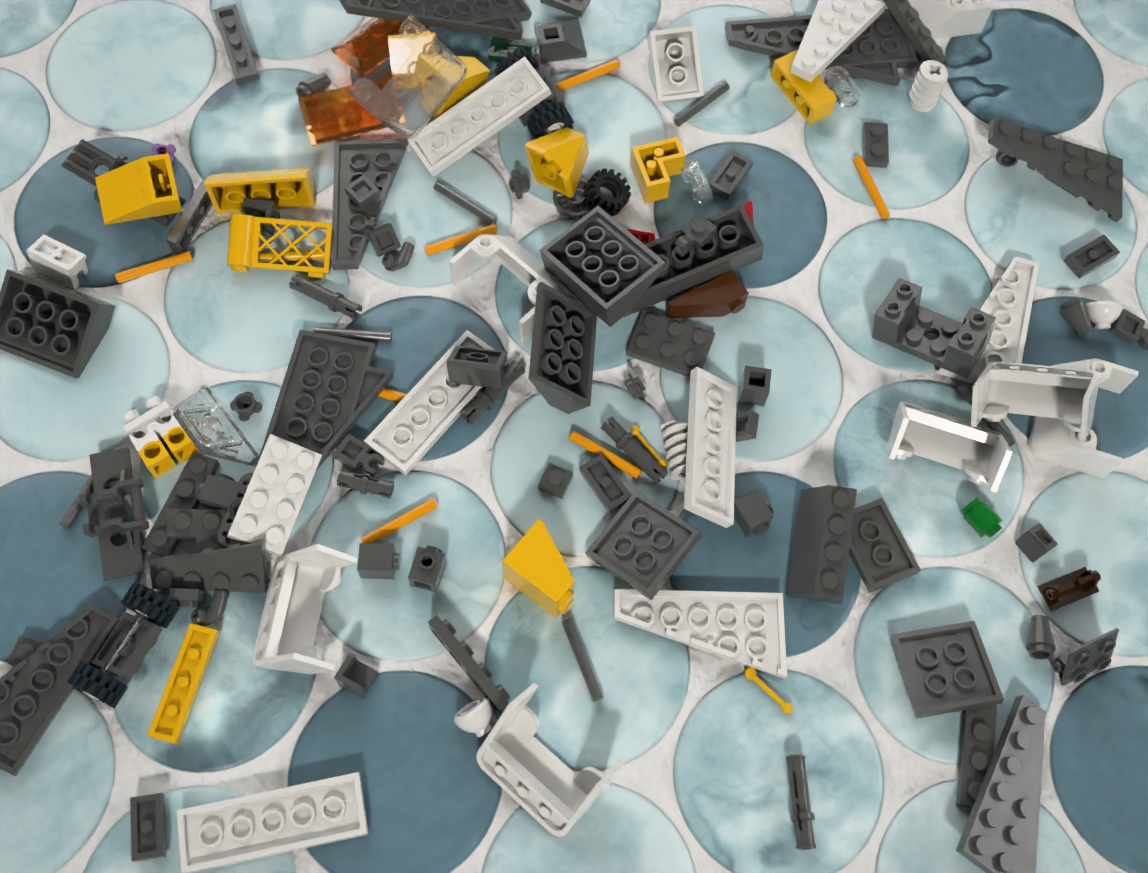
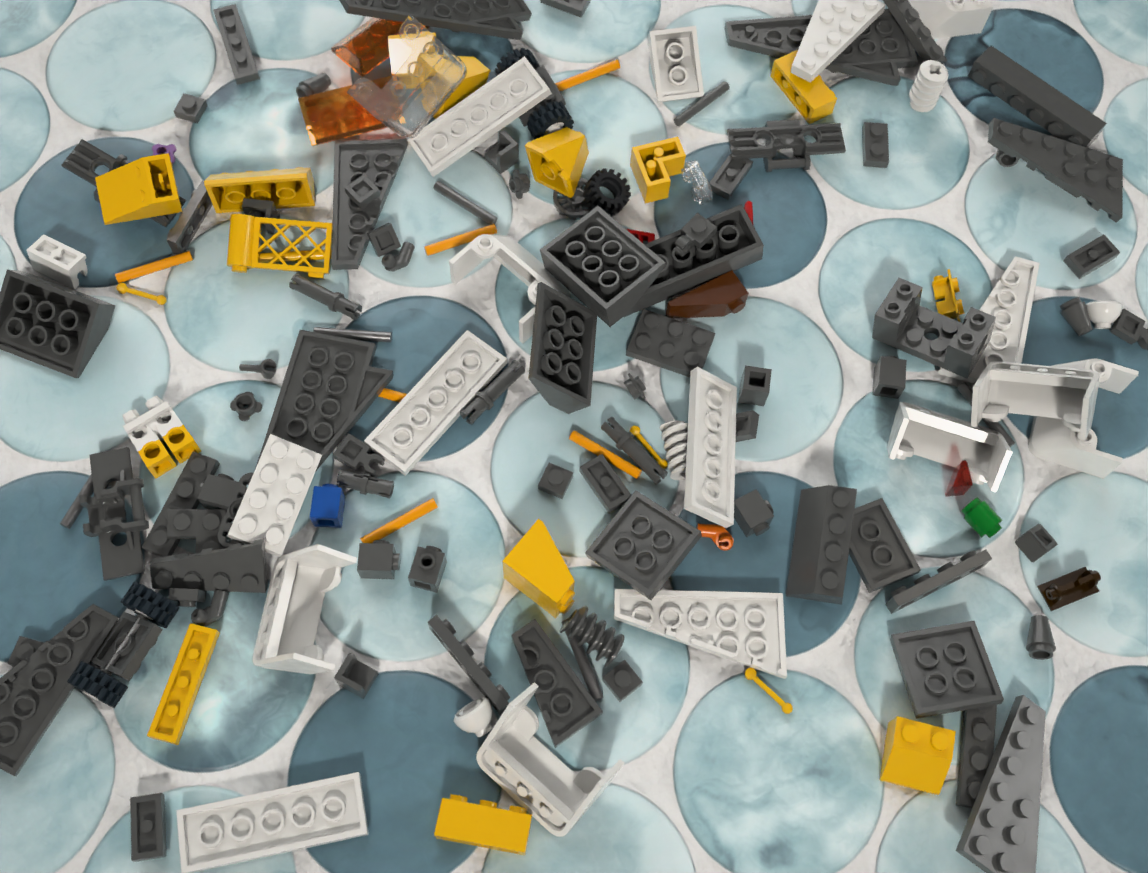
clear wing [172,385,259,466] -> none
dark grey slope [447,346,508,389] -> none
clear green plate [488,37,537,63] -> none
dark grey slope [534,19,587,63] -> none
dark grey pin [786,754,816,850] -> none
clear plate [824,66,861,107] -> none
light orange bar [853,156,890,219] -> none
dark grey hinge [1052,628,1119,686] -> none
none -> yellow hinge [116,283,166,305]
none -> dark grey plate [173,93,208,124]
none -> dark grey hand [239,359,276,379]
none -> blue brick [310,484,346,528]
none -> yellow brick [434,794,532,855]
none -> dark grey panel [485,130,519,174]
none -> dark grey wing [512,619,603,748]
none -> dark grey piece [560,606,625,667]
none -> dark grey plate [602,660,643,702]
none -> orange arm [697,523,734,551]
none -> dark grey piece [727,120,846,172]
none -> dark grey brick [873,356,907,399]
none -> yellow slope [879,716,956,795]
none -> dark grey plate [885,549,992,614]
none -> yellow hinge [932,269,964,322]
none -> clear red slope [945,460,973,496]
none -> dark grey brick [968,46,1107,148]

